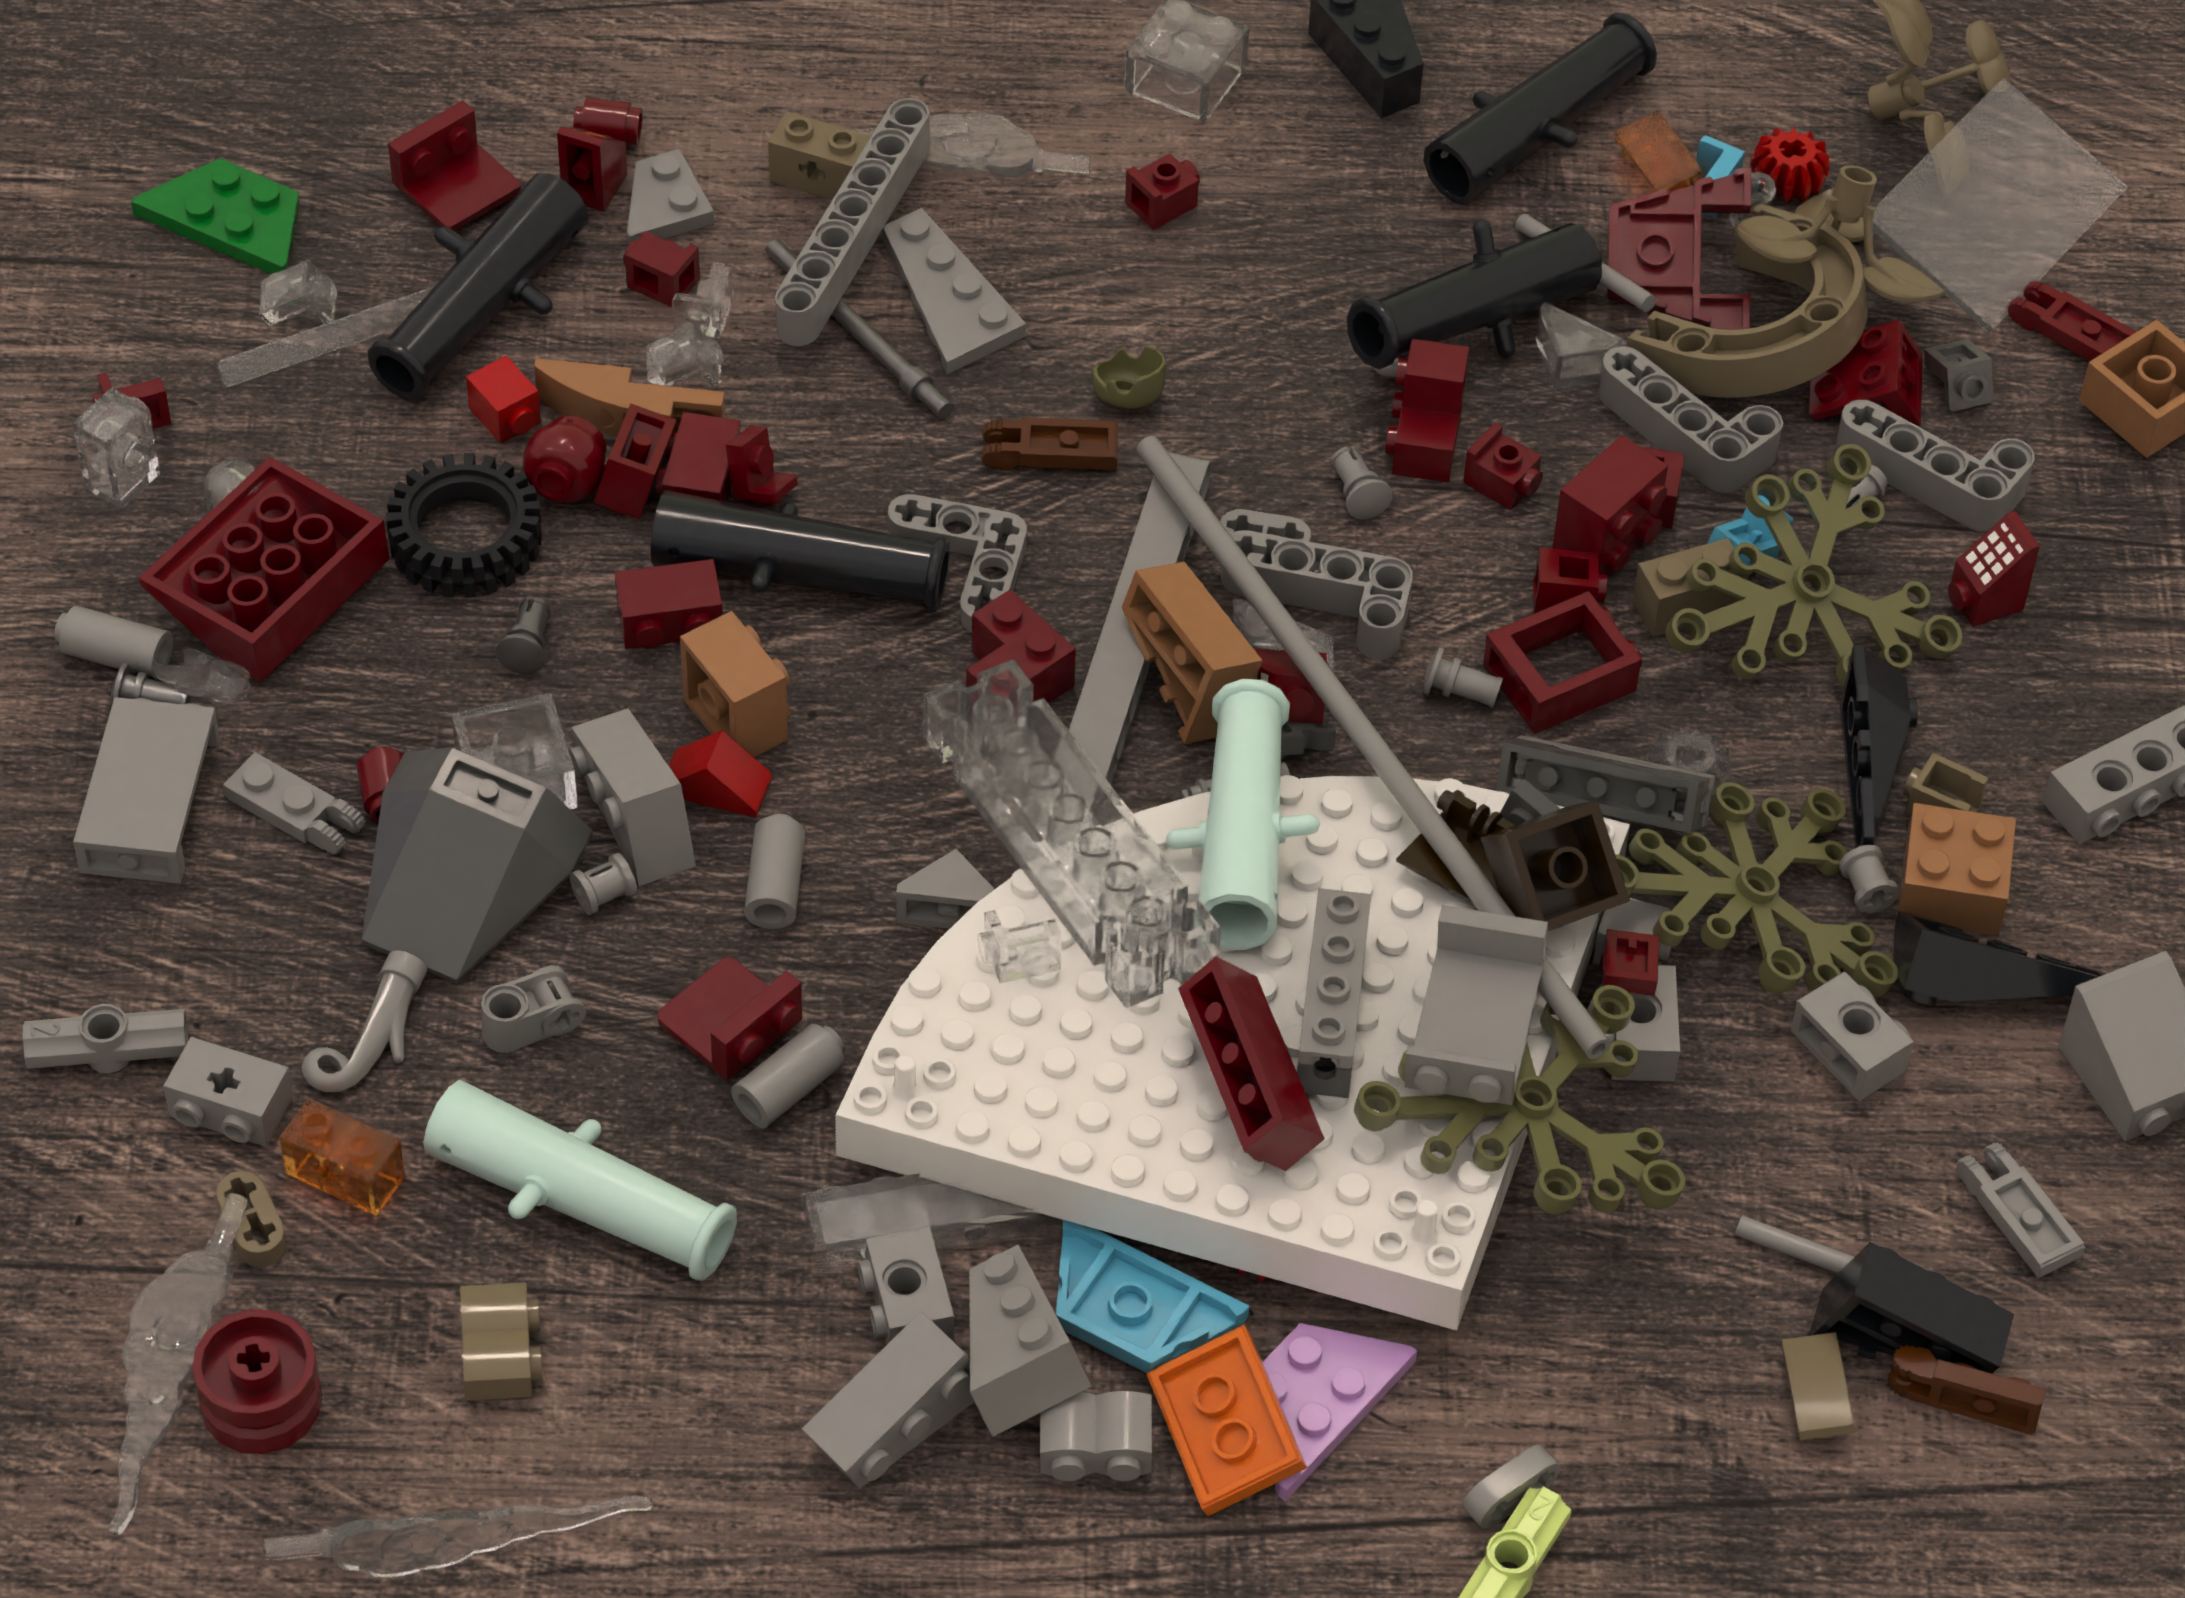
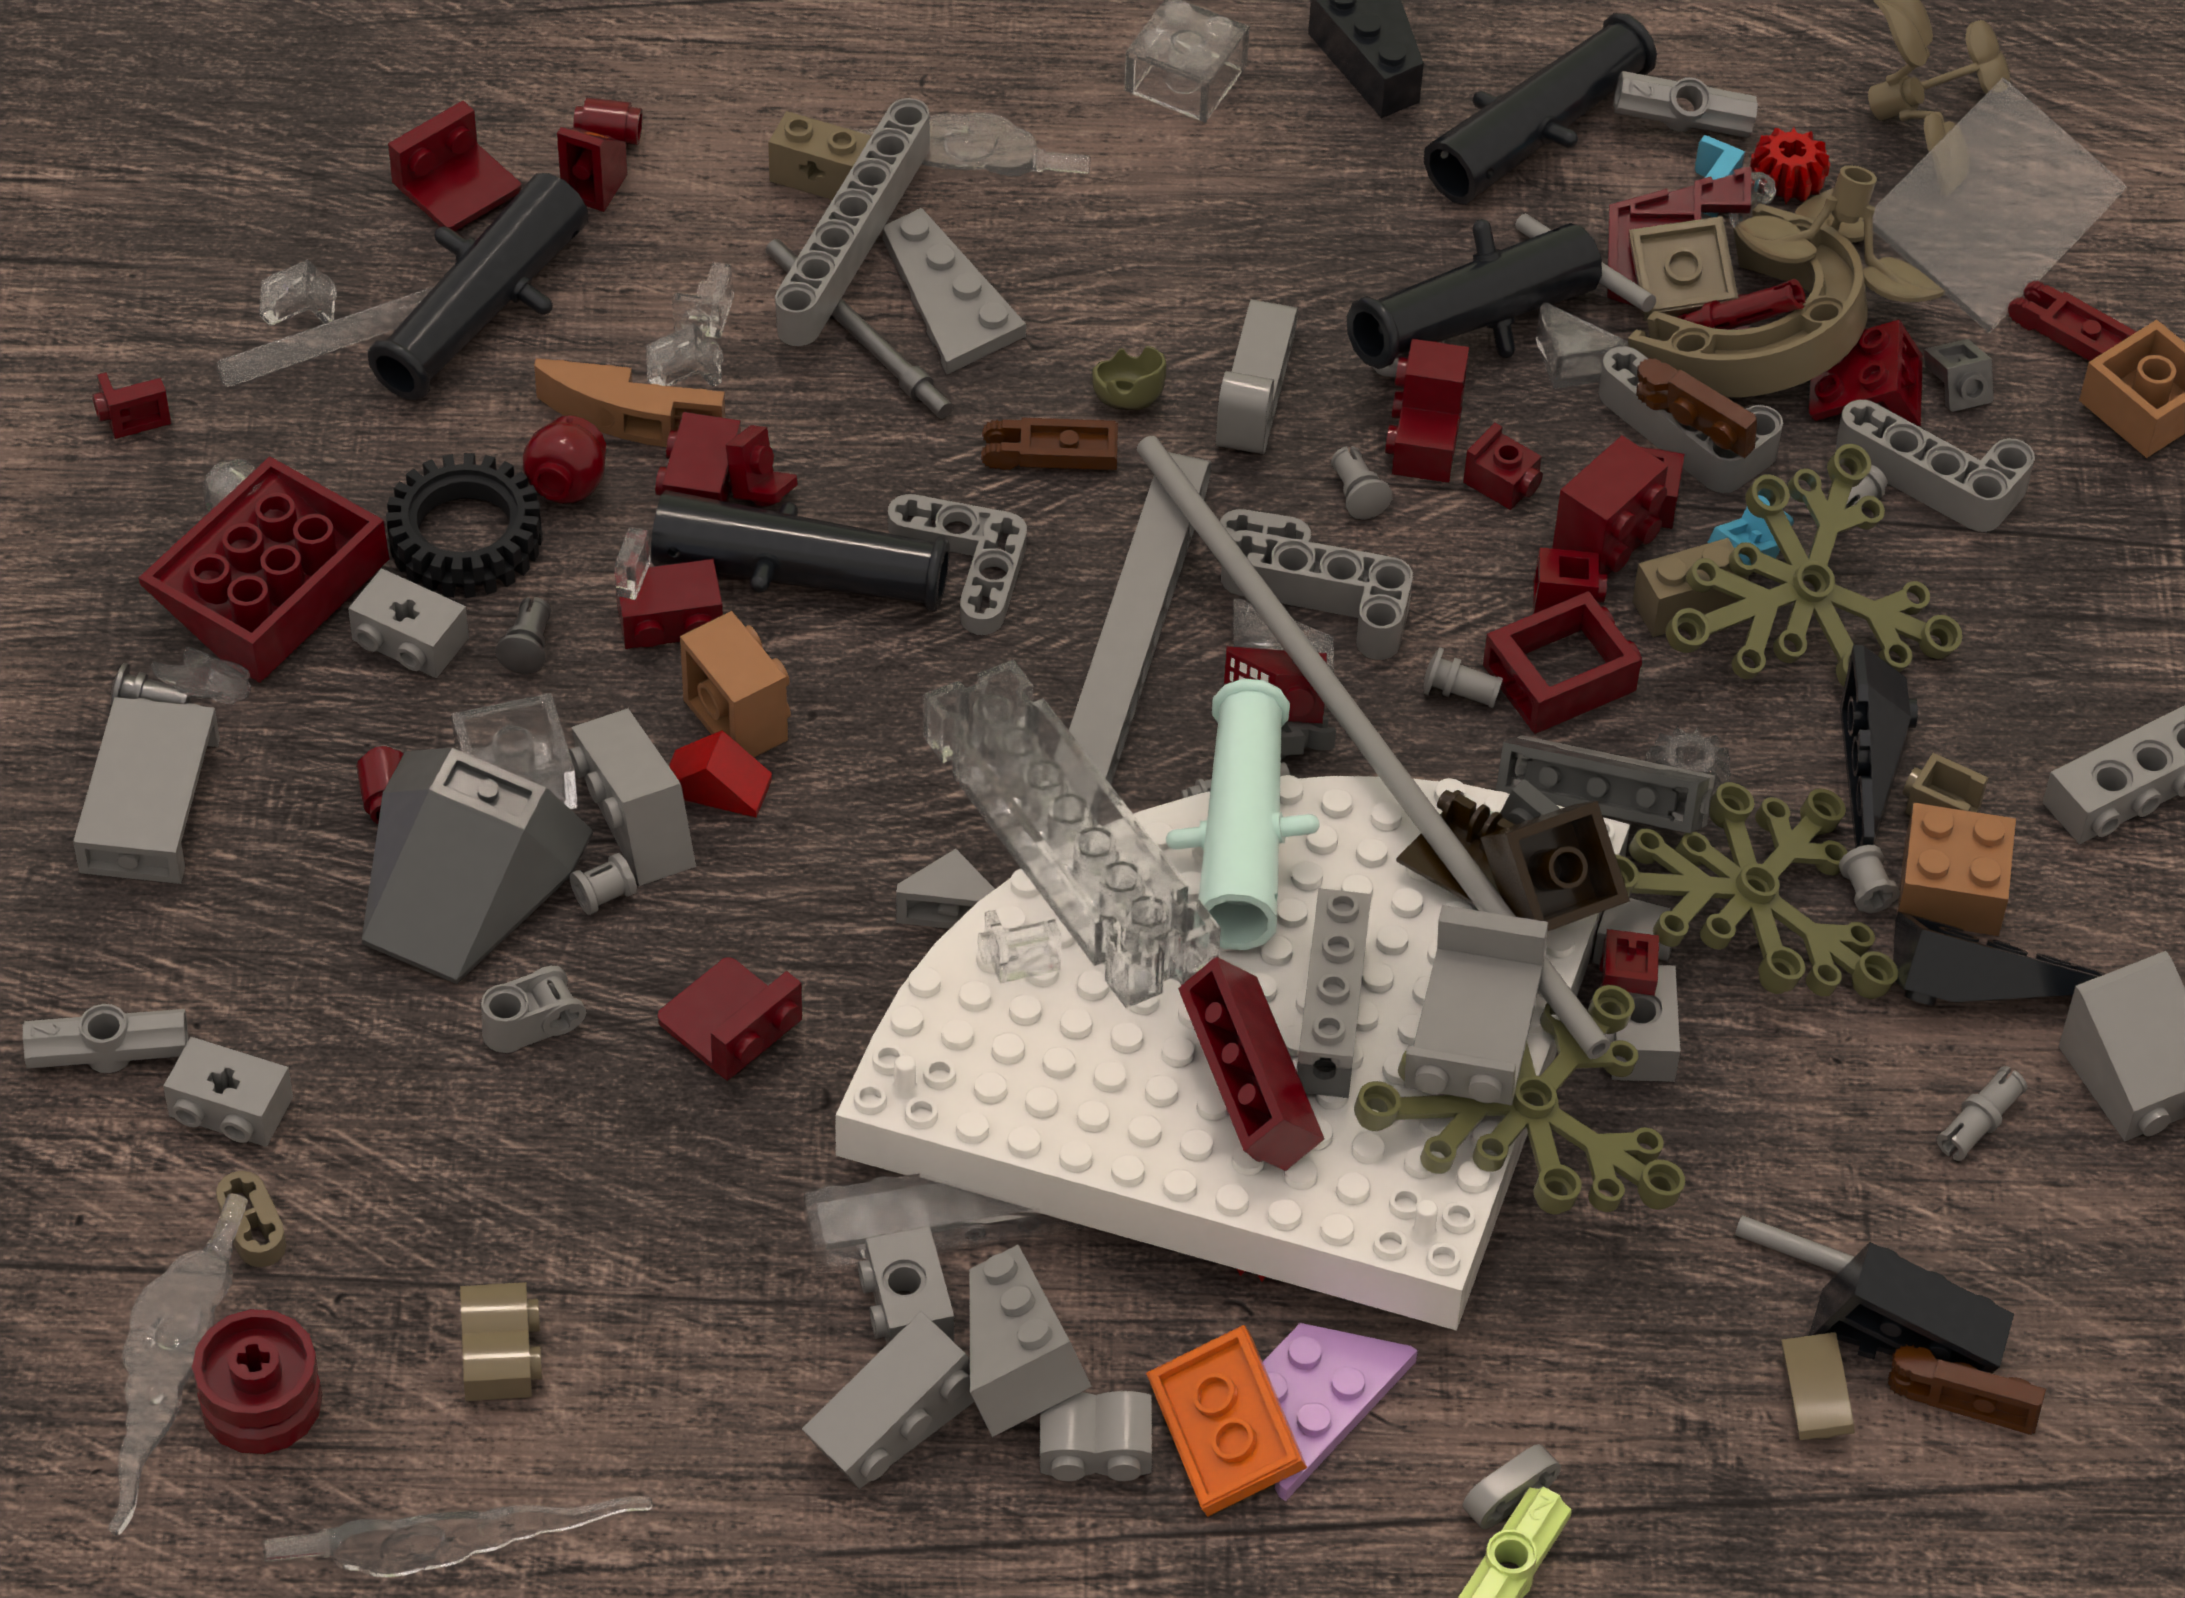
light grey brick [54,605,173,680] -> none
clear brick [73,387,160,510] -> none
green wing [131,158,300,280] -> none
light grey hinge [223,752,366,855] -> none
clear orange brick [280,1098,405,1216] -> none
light grey plant [302,950,427,1092] -> none
light aqua piece [423,1080,737,1281] -> none
red brick [466,355,541,444] -> none
dark red slope [594,403,676,519] -> none
dark red brick [623,231,700,309] -> none
light grey wing [627,149,714,245] -> none
light grey brick [731,1023,845,1128] -> none
light grey brick [744,814,805,929] -> none
dark red brick [966,590,1076,737] -> none
medium azure wing [1056,1220,1249,1373] -> none
medium nougat wedge [1122,561,1263,744] -> none
dark red brick [1125,153,1200,230] -> none
clear orange hinge [1614,110,1704,192] -> none
light grey brick [1791,971,1914,1101] -> none
dark red slope [1948,511,2040,627] -> none
light grey hinge [1956,1142,2085,1278] -> none
none -> light grey brick [348,568,469,678]
none -> clear tile [615,527,650,600]
none -> light grey beam [1216,299,1298,454]
none -> light grey piece [1613,71,1758,138]
none -> dark tan tile [1628,216,1738,321]
none -> reddish brown hinge [1636,357,1757,459]
none -> dark red pin [1675,279,1806,330]
none -> light grey pin [1936,1066,2027,1161]

